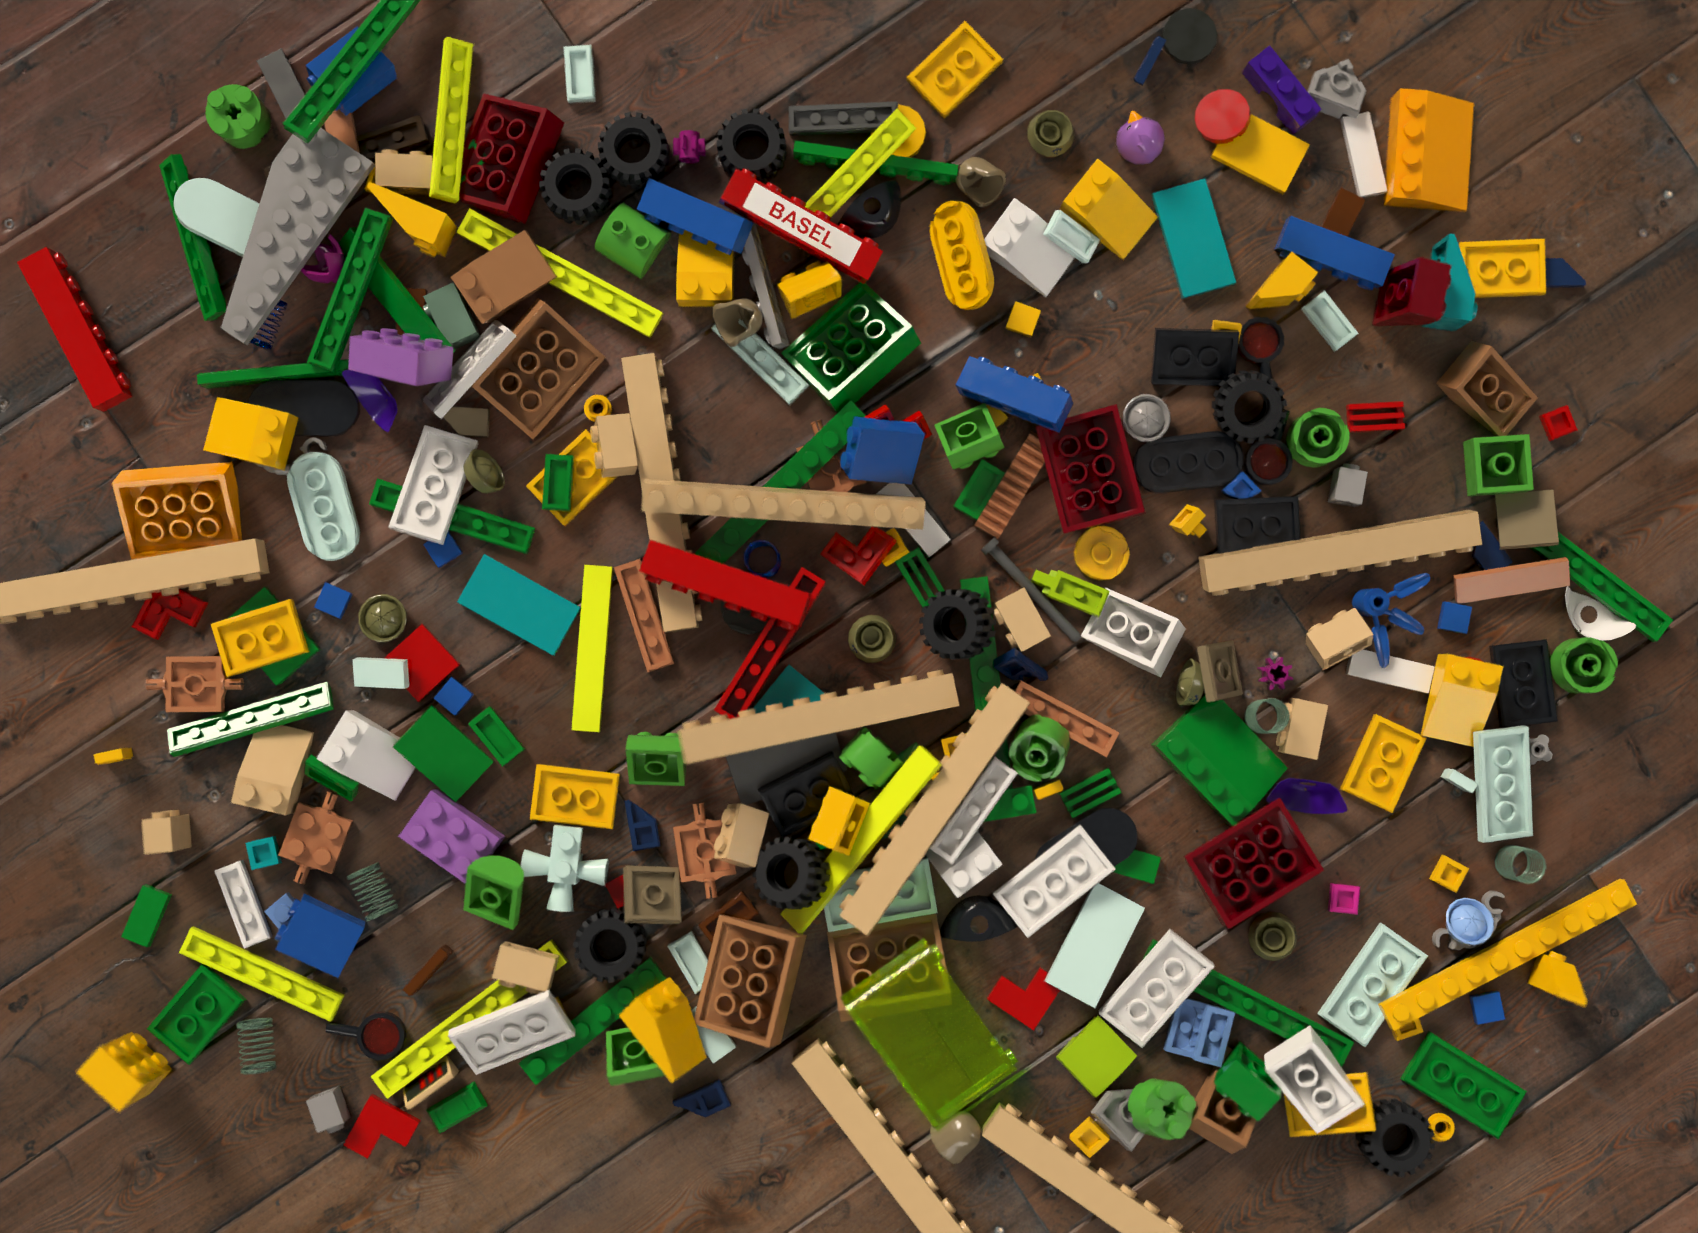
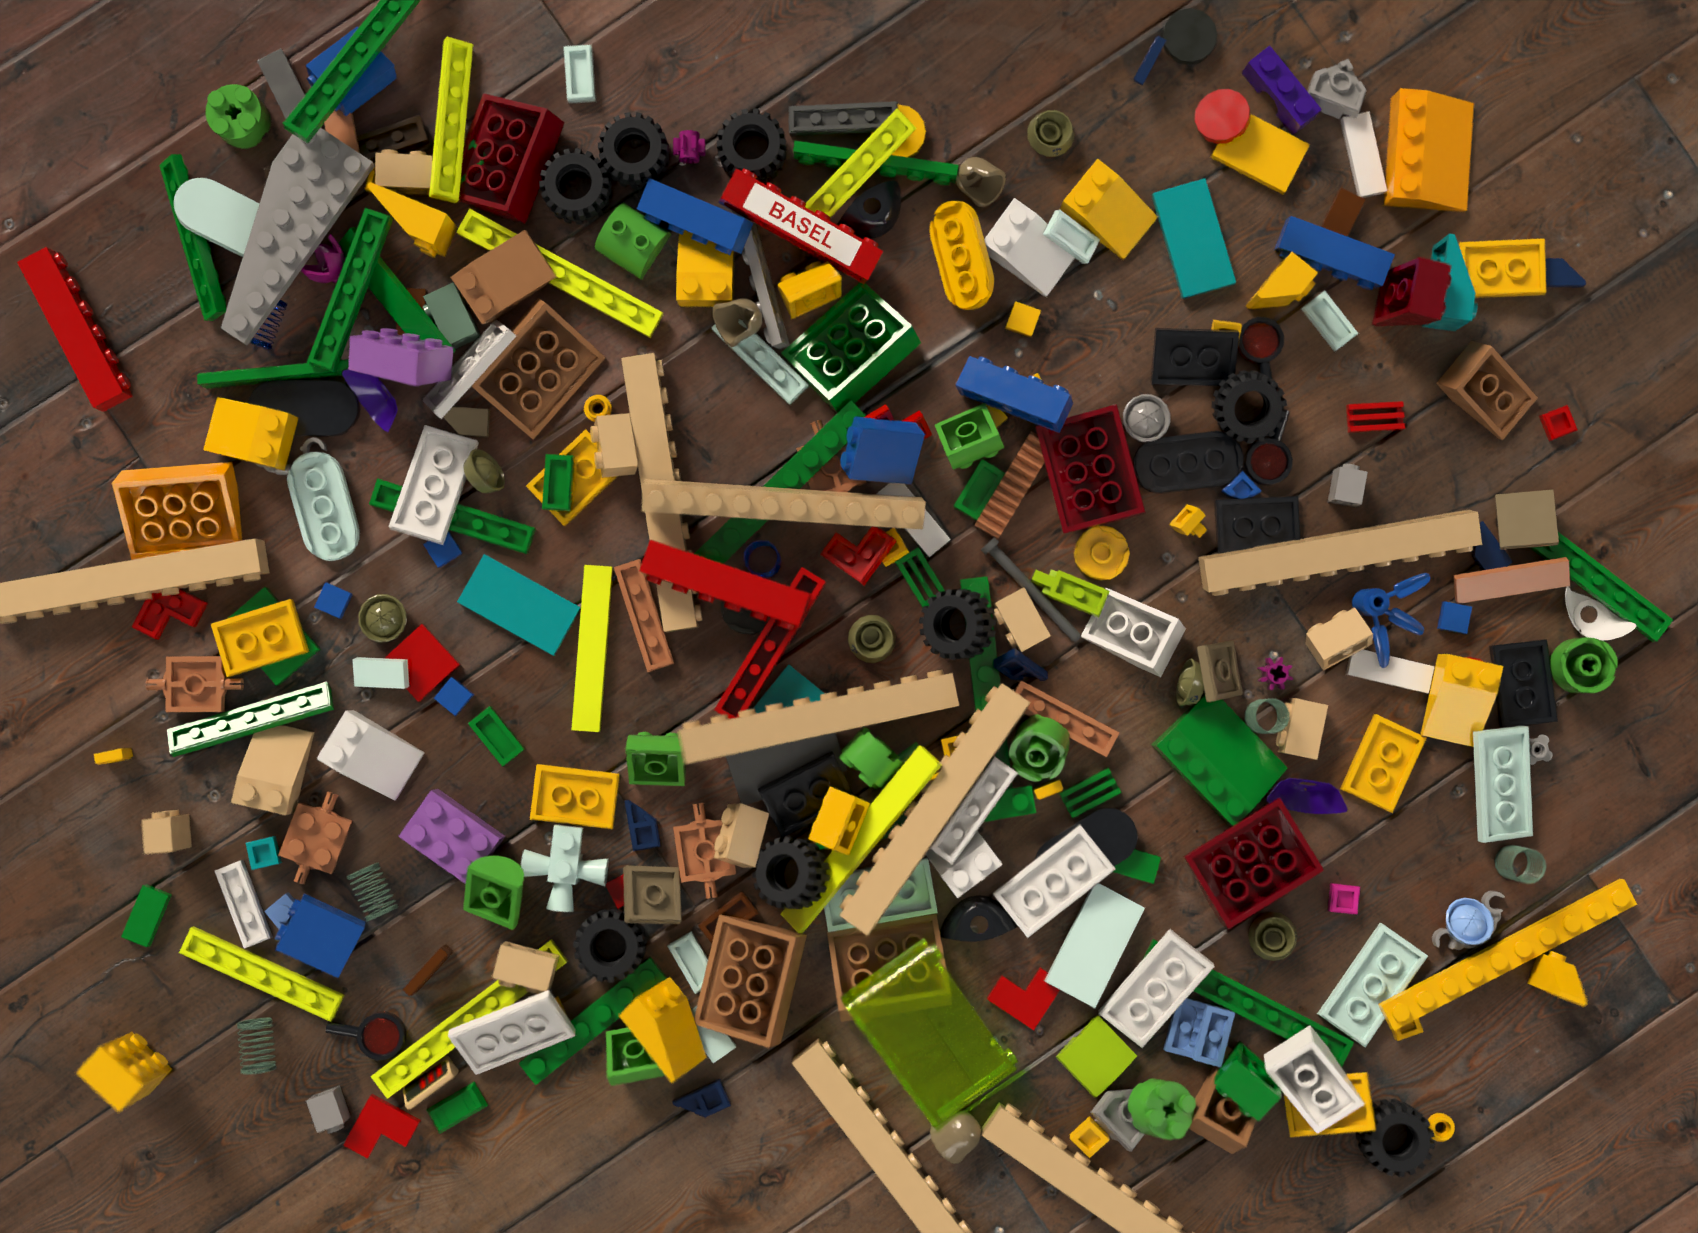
green tile [147,964,246,1065] -> none
green tile [304,755,359,801] -> none
green tile [393,705,494,802] -> none
yellow tile [906,21,1003,118] -> none
medium lavender piece [1116,110,1165,164] -> none
bright green brick [1286,408,1349,467] -> none
green tile [1400,1031,1527,1139] -> none
yellow tile [1429,855,1469,893] -> none
light aqua tile [1441,768,1477,793] -> none
bright green brick [1463,434,1534,496] -> none
blue tile [1469,991,1505,1025] -> none

